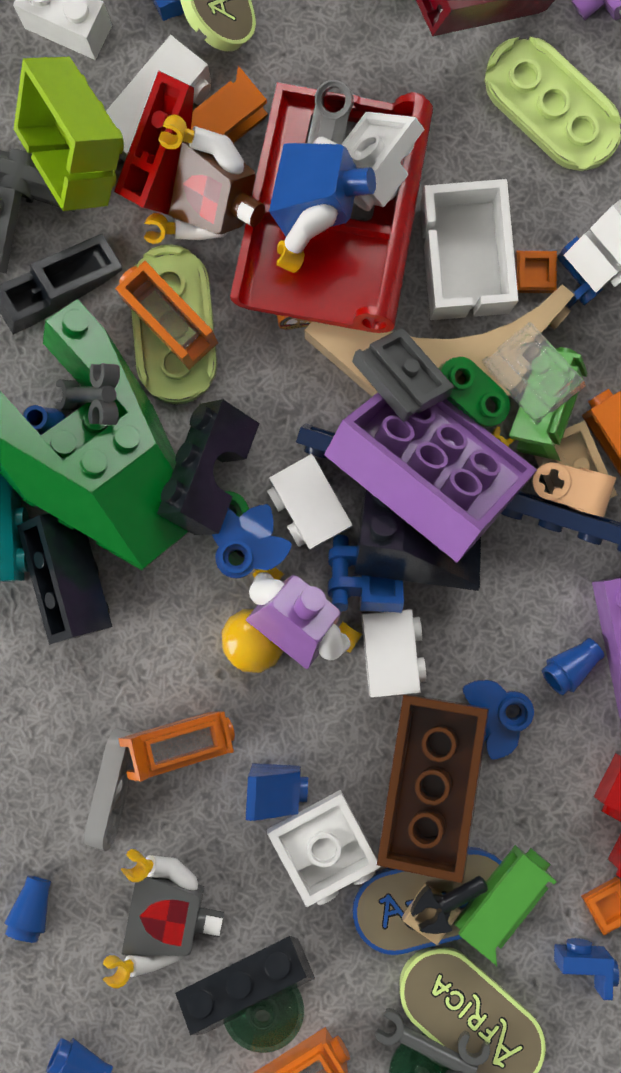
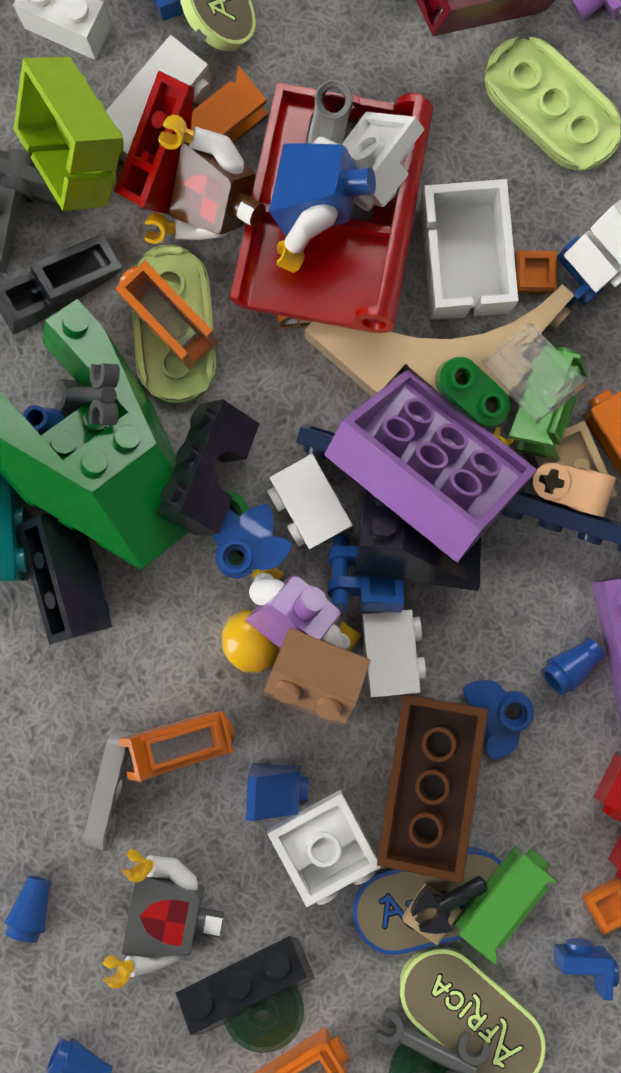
dark grey plate [352,328,454,422] -> none
none -> medium nougat slope [262,628,371,726]

